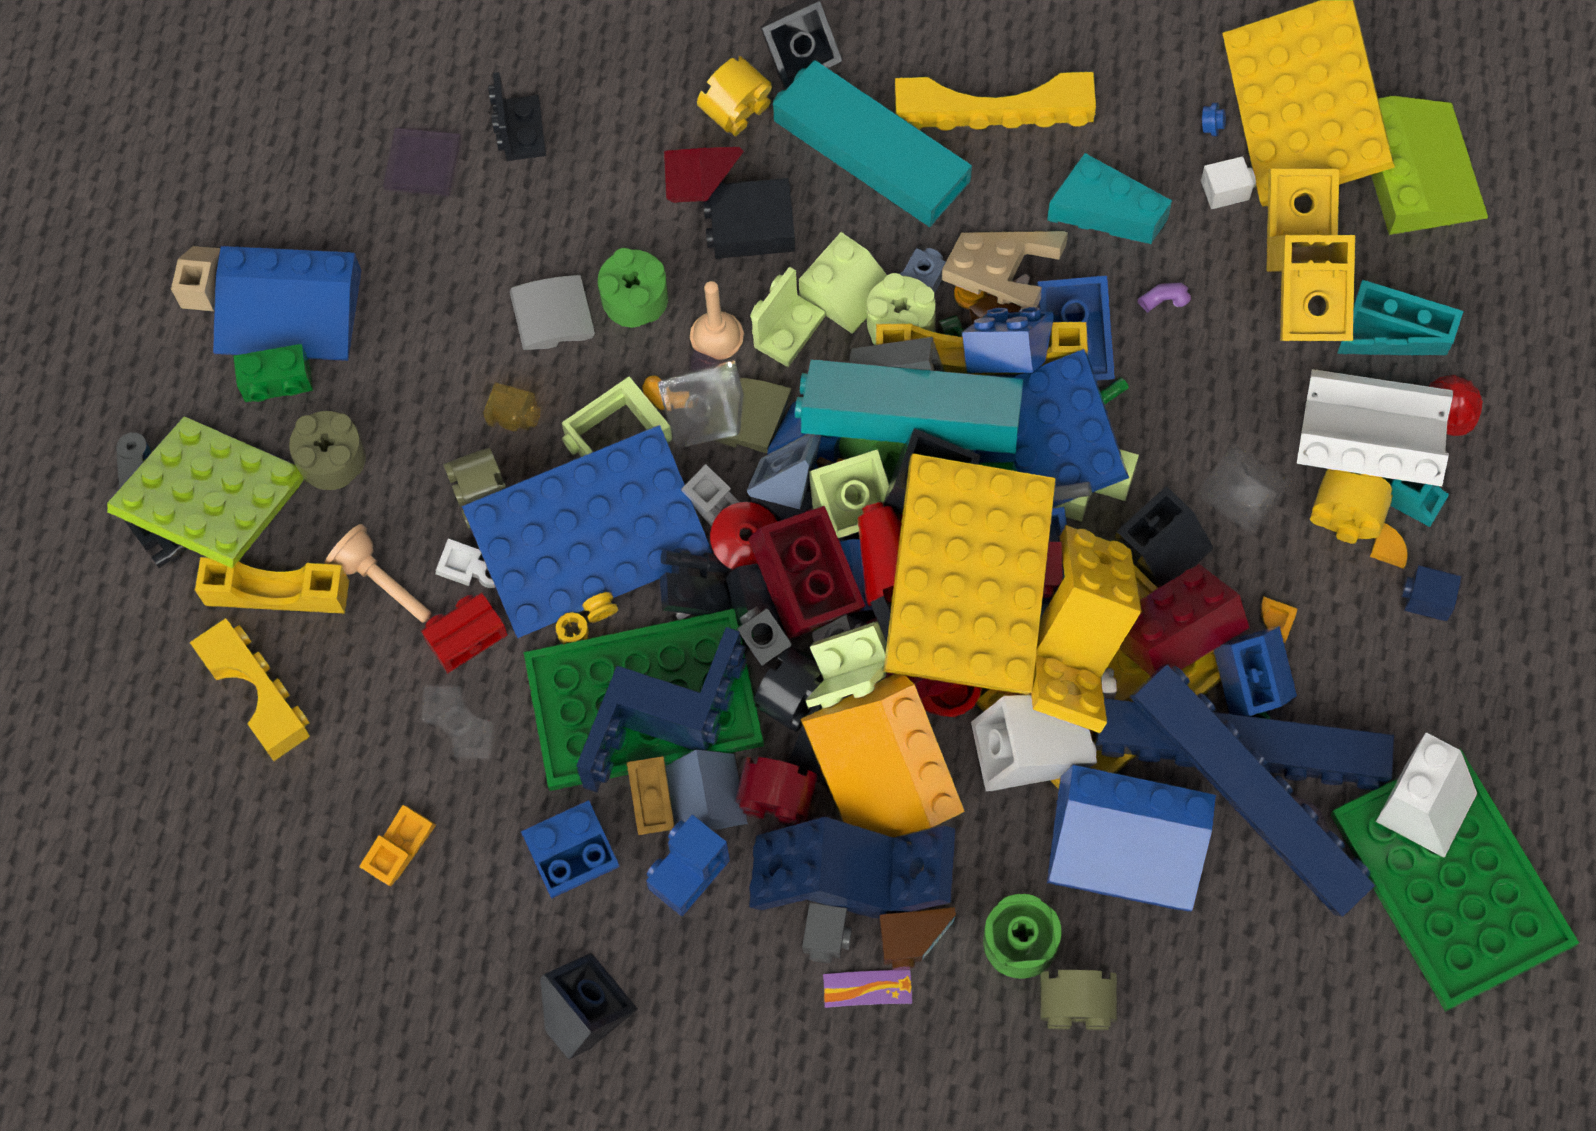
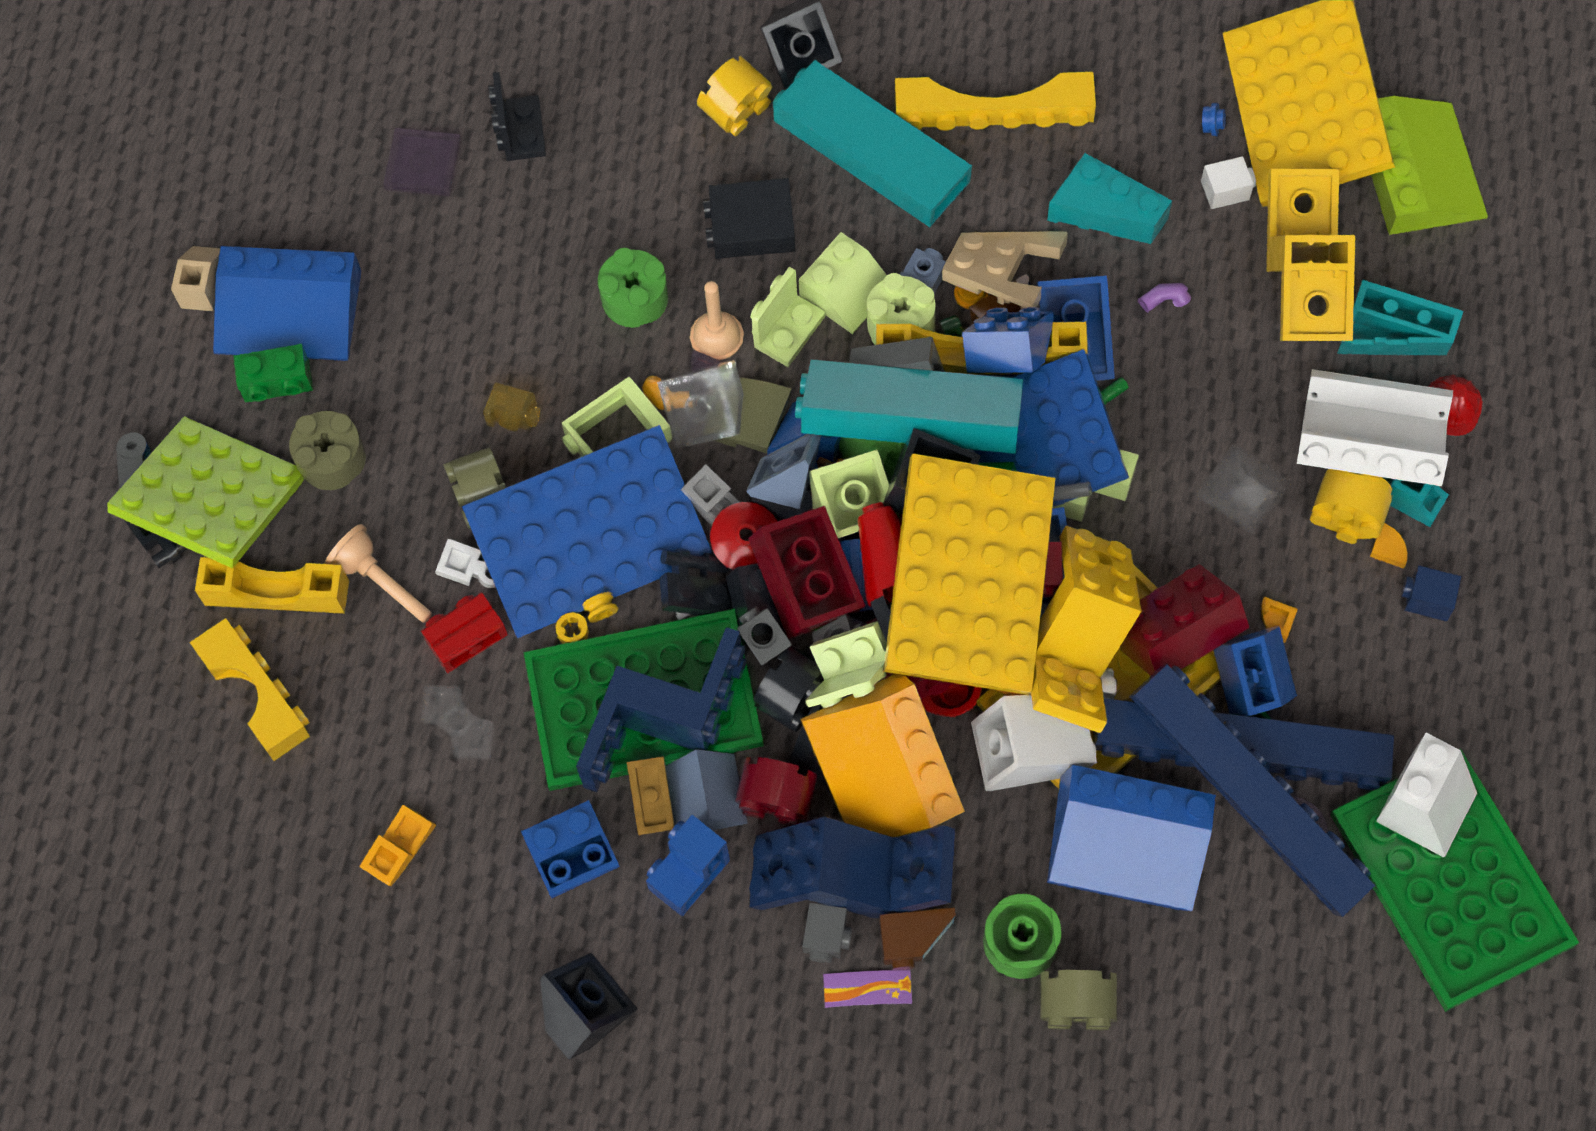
light grey slope [510,275,595,350] -> none
dark red slope [664,147,744,203] -> none
black slope [1114,486,1214,588] -> none

